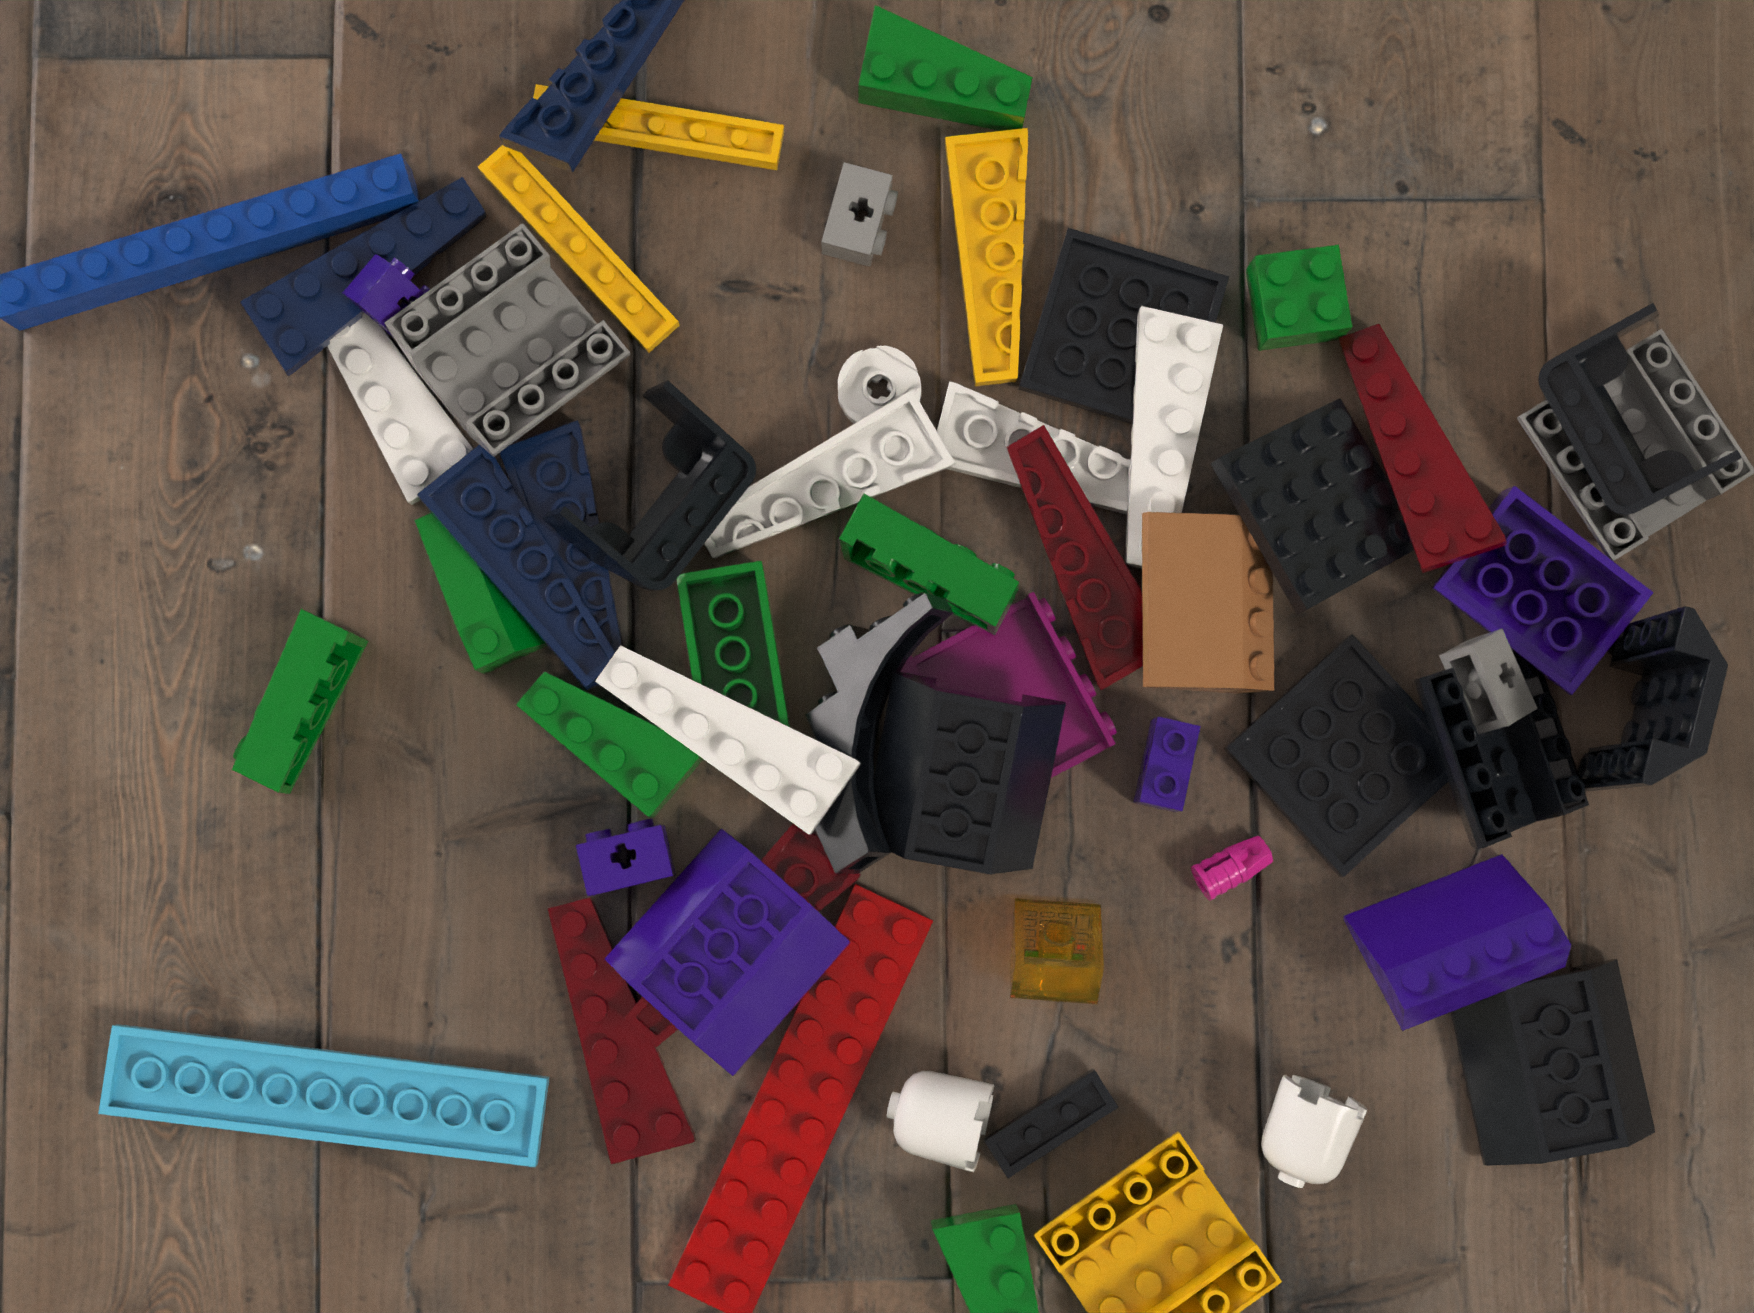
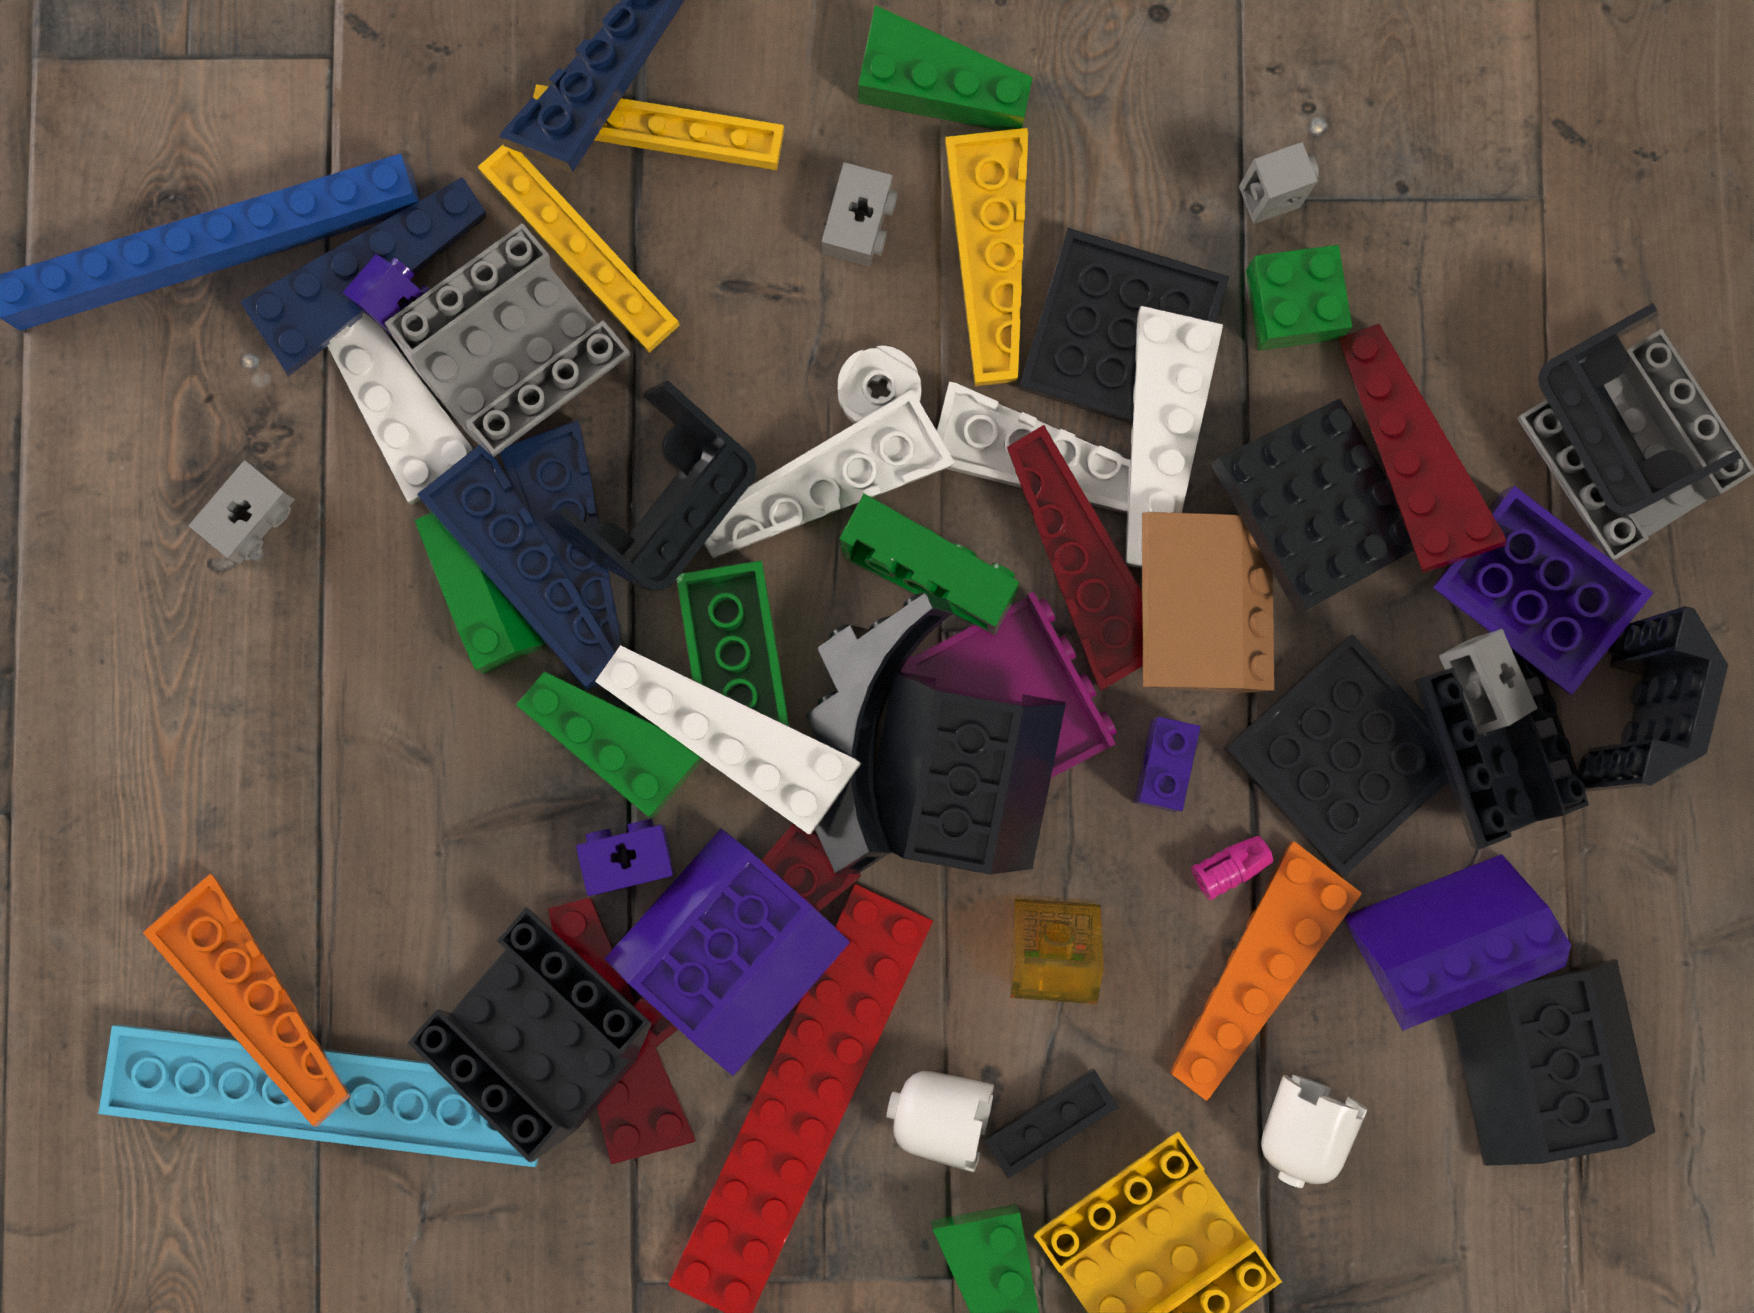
green wedge [232,609,369,794] -> none
none -> orange wing [142,873,351,1127]
none -> light grey brick [188,460,295,564]
none -> black slope [408,907,652,1163]
none -> orange wing [1170,841,1362,1101]
none -> light grey brick [1239,142,1319,224]

